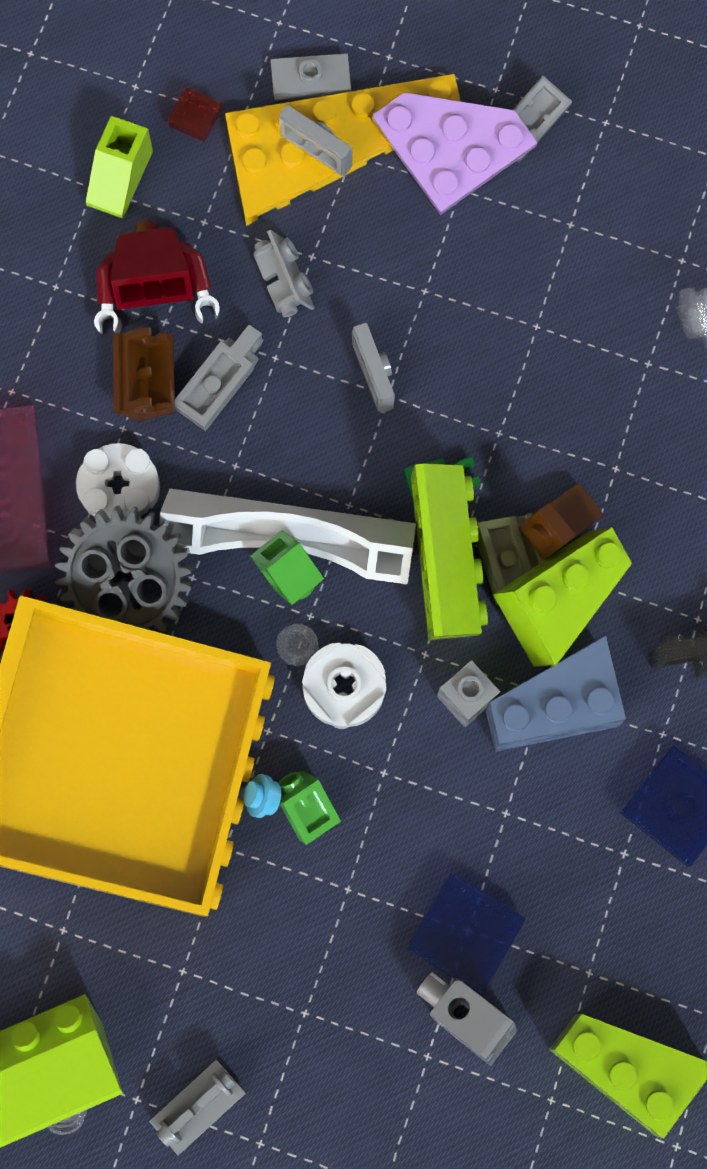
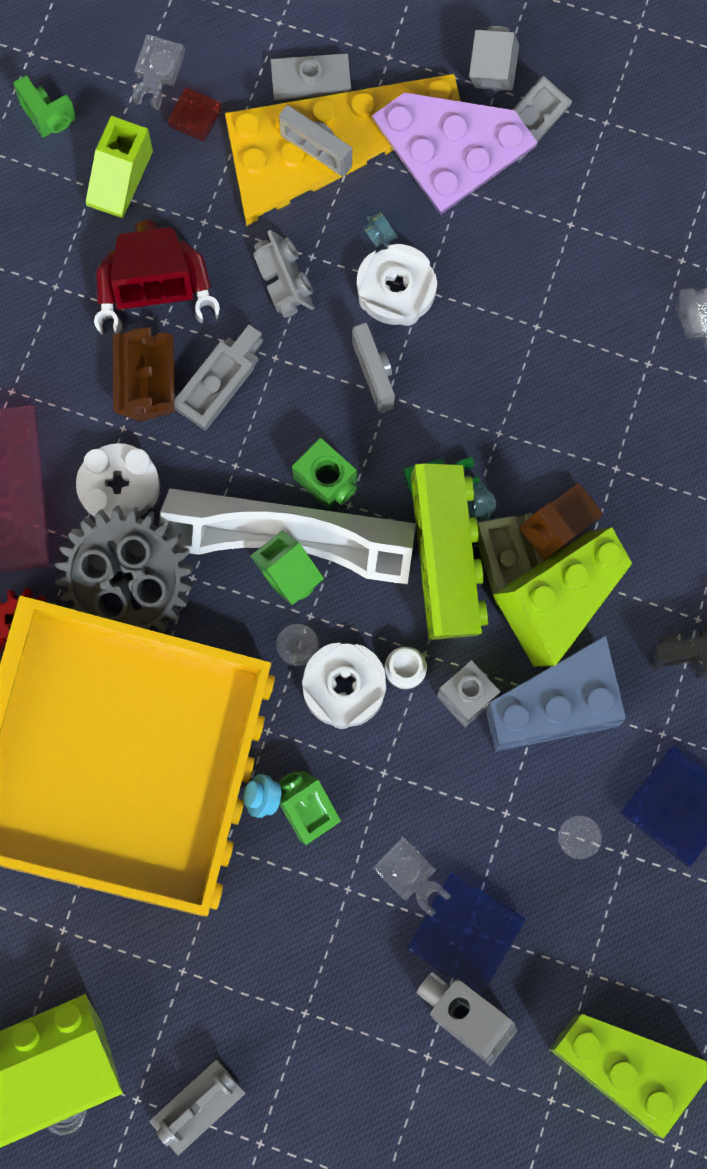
none -> bright green bracket [13,75,76,138]
none -> clear plate [132,34,186,110]
none -> bright green brick [292,437,357,511]
none -> white plate [357,244,437,326]
none -> clear light blue plate [363,211,398,249]
none -> clear plate [373,837,451,917]
none -> white plate [385,647,427,689]
none -> clear light blue plate [467,483,496,523]
none -> light grey brick [469,26,519,91]
none -> clear plate [558,816,602,859]

